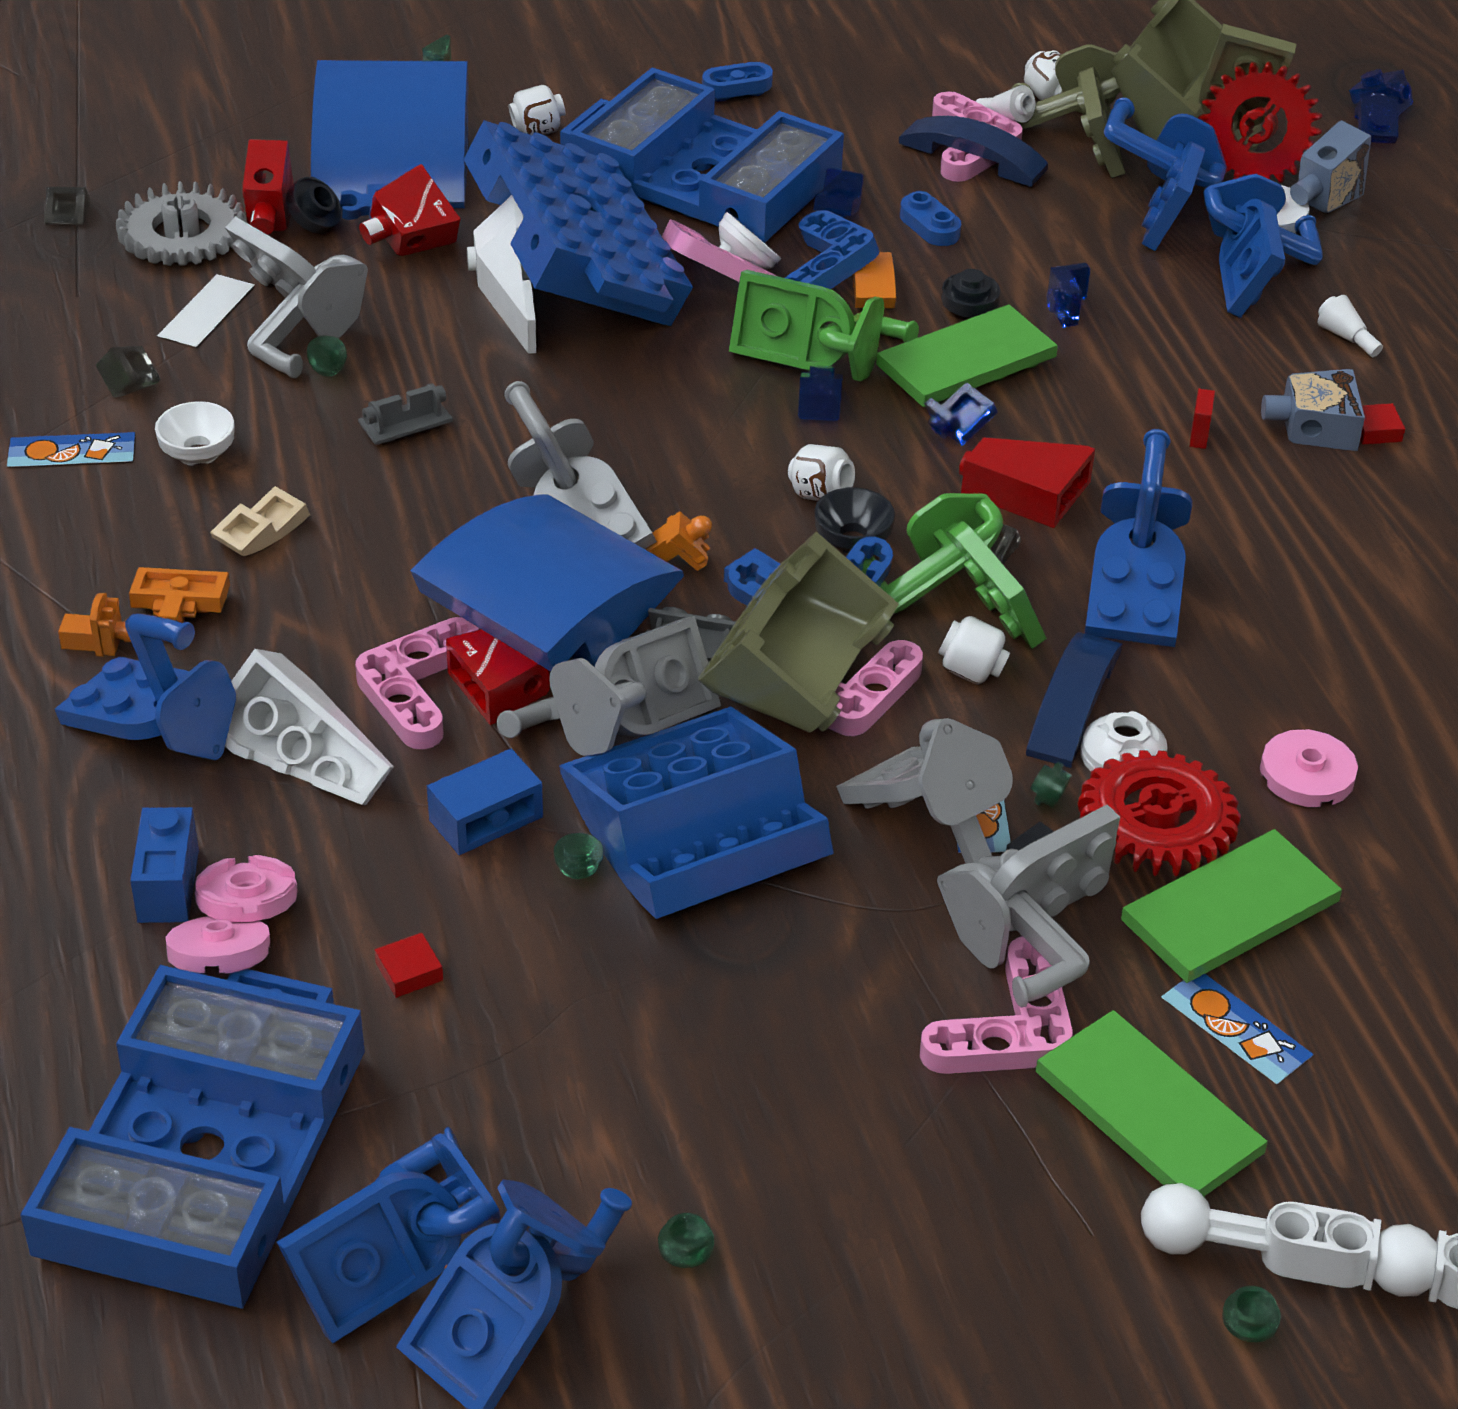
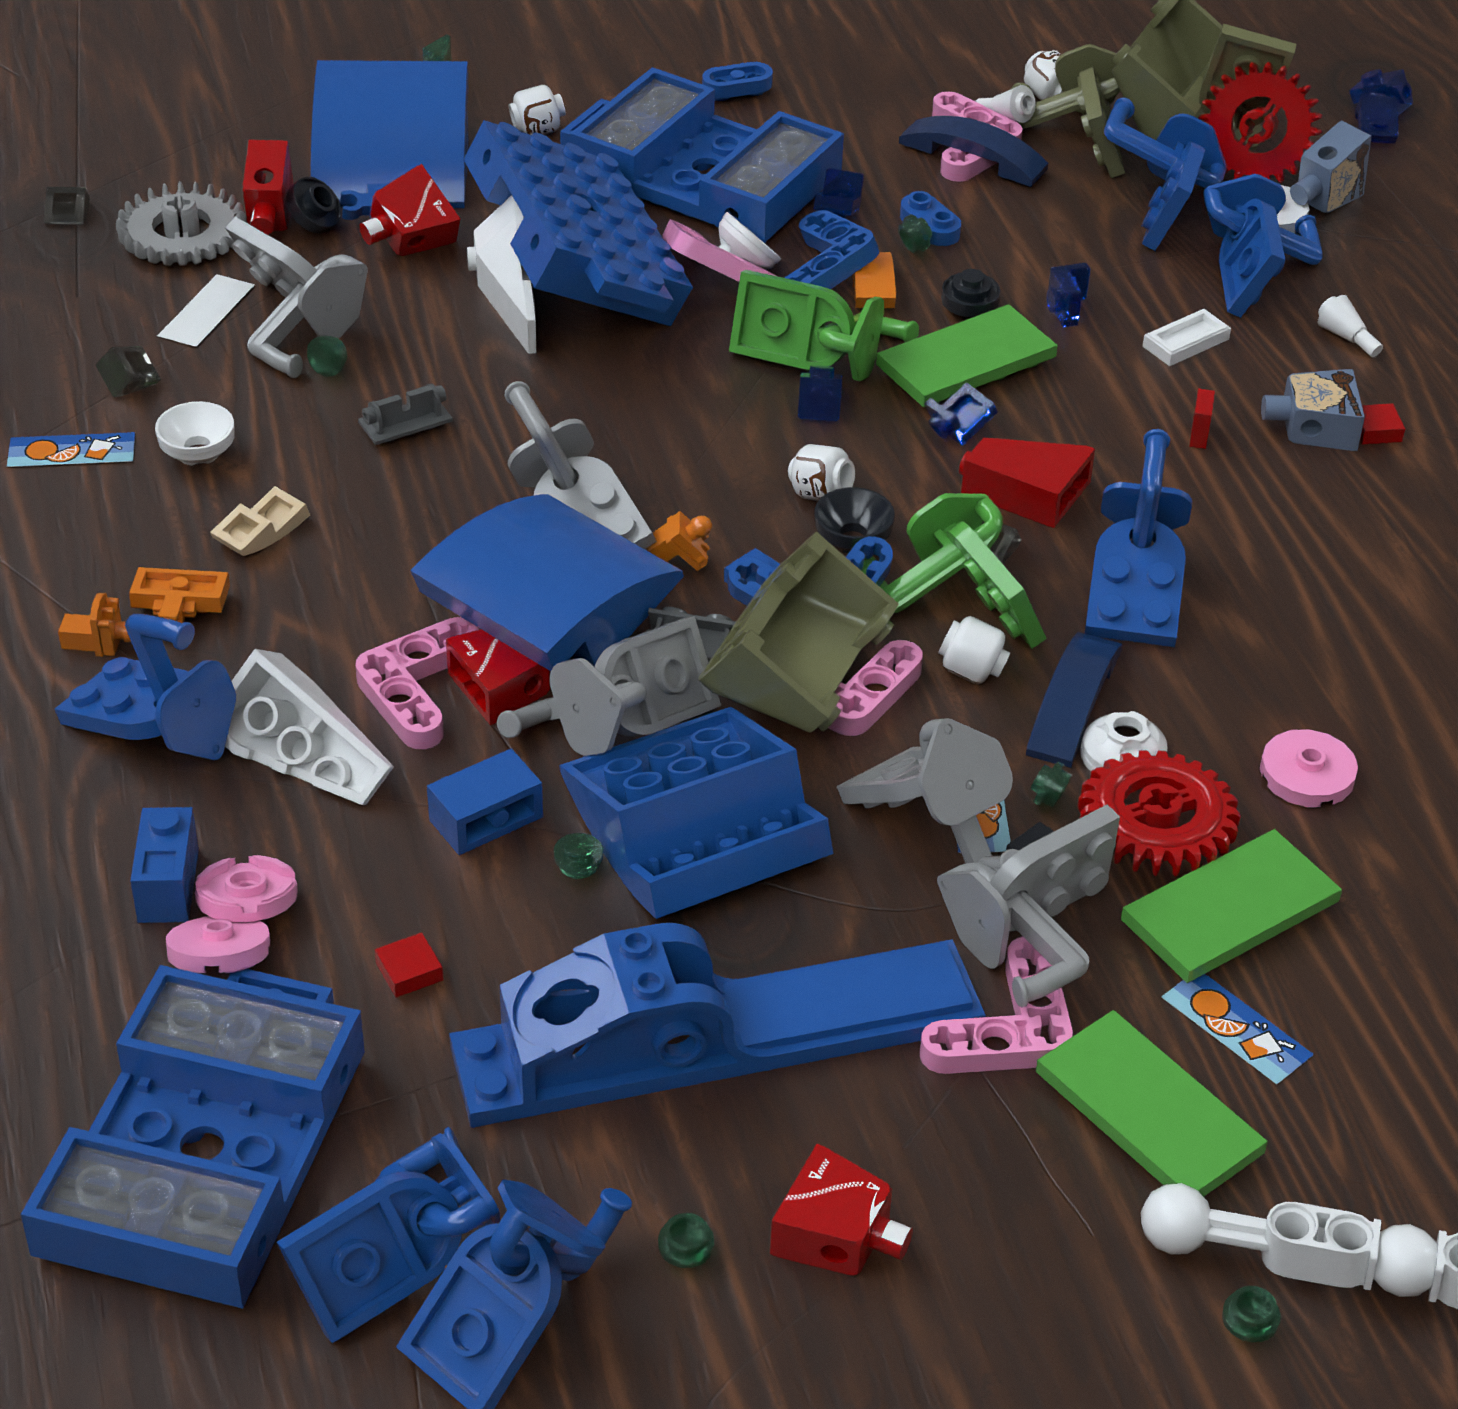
none -> blue piece [449,923,985,1128]
none -> red torso [770,1144,913,1276]
none -> clear green plate [898,214,932,253]
none -> white tile [1143,309,1231,366]

